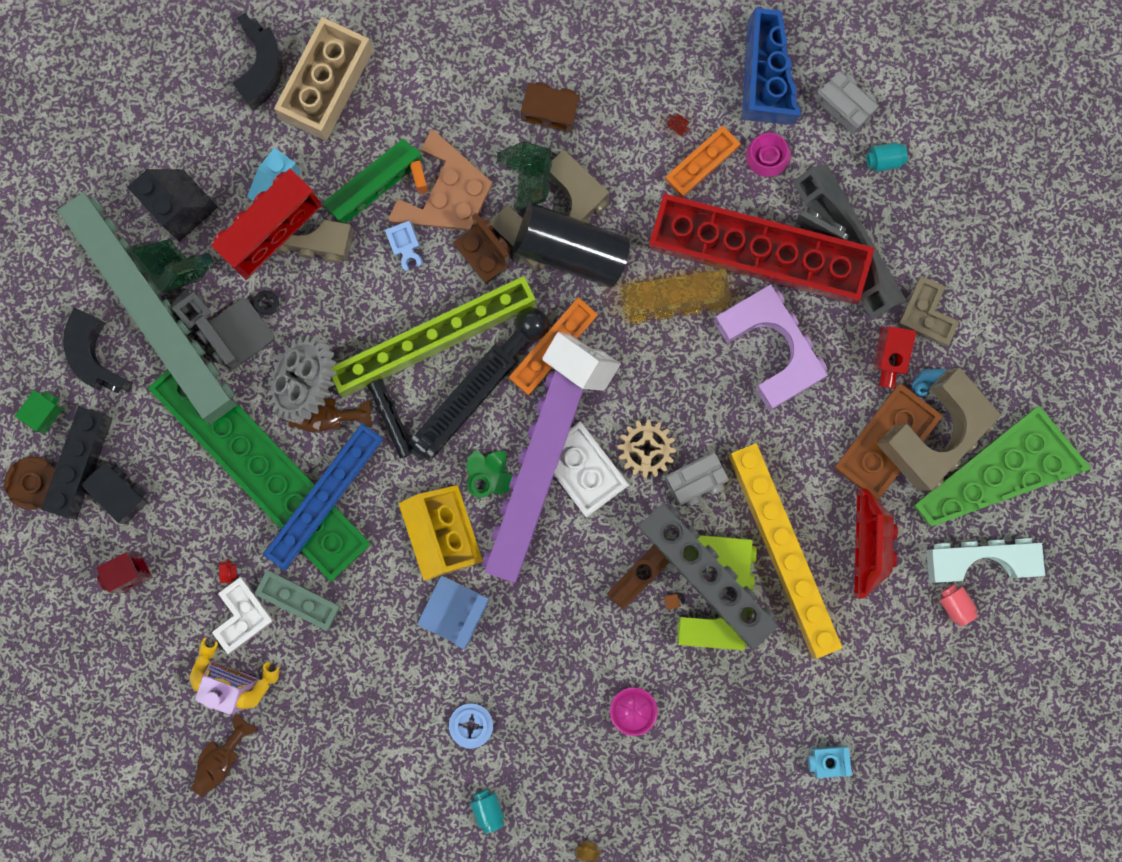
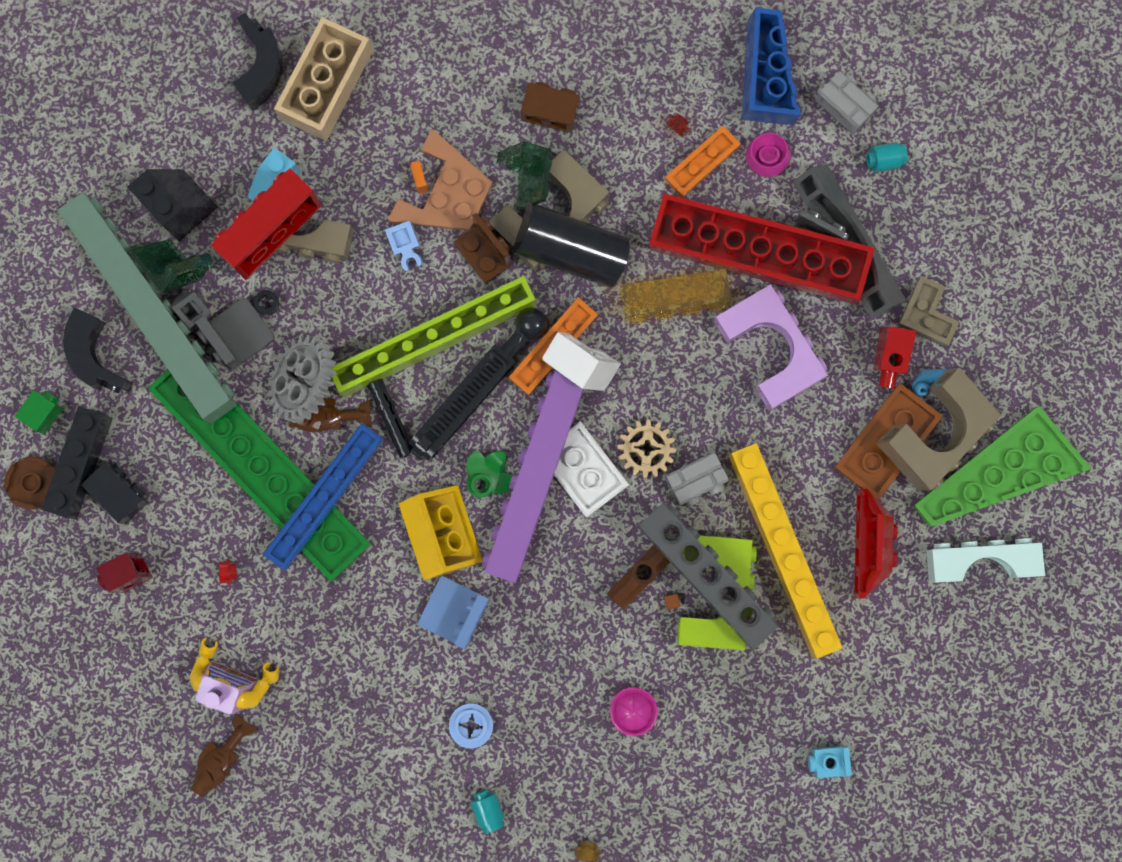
white plate [212,577,274,654] -> none
sand green plate [255,570,341,631] -> none
green panel [323,139,423,224] -> none
coral brick [939,584,978,627] -> none

